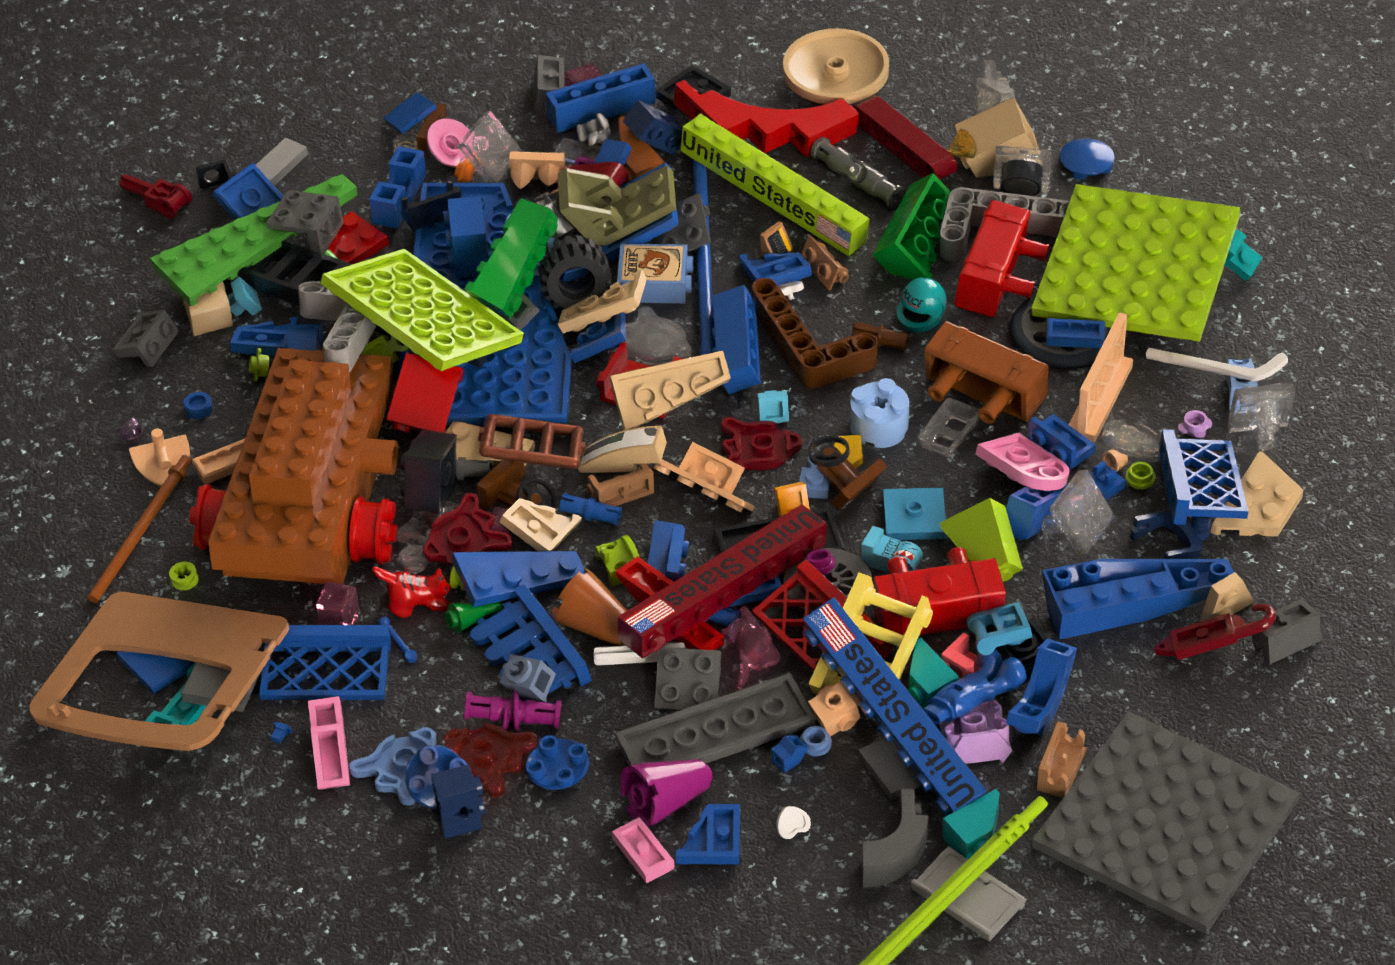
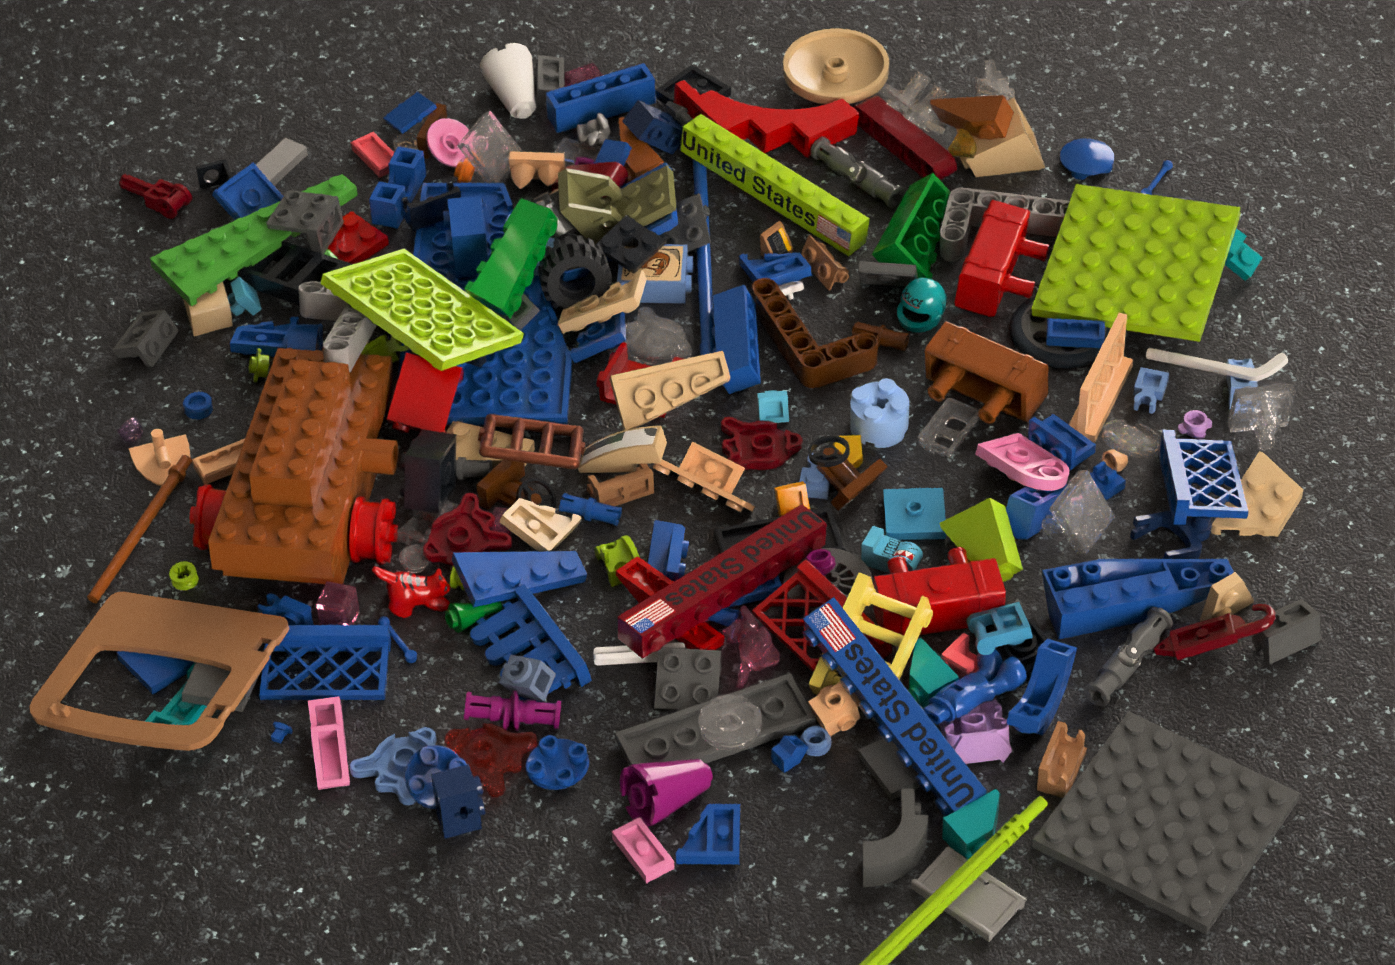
dark orange cone [551,568,627,646] -> none
white piece [776,806,811,839] -> none
piece [993,146,1051,196] -> none
lime plate [1125,462,1156,489] -> none
none -> blue plate [257,594,313,625]
none -> coral tile [351,132,394,178]
none -> white cone [480,43,536,119]
none -> black piece [595,216,666,274]
none -> dark grey bar [665,101,693,125]
none -> clear tile [698,694,762,751]
none -> dark grey tile [859,261,918,287]
none -> clear plate [880,71,948,134]
none -> dark orange slope [930,95,1014,139]
none -> dark grey piece [1084,607,1173,707]
none -> medium blue plate [1133,367,1169,414]
none -> blue hinge [1141,160,1173,195]

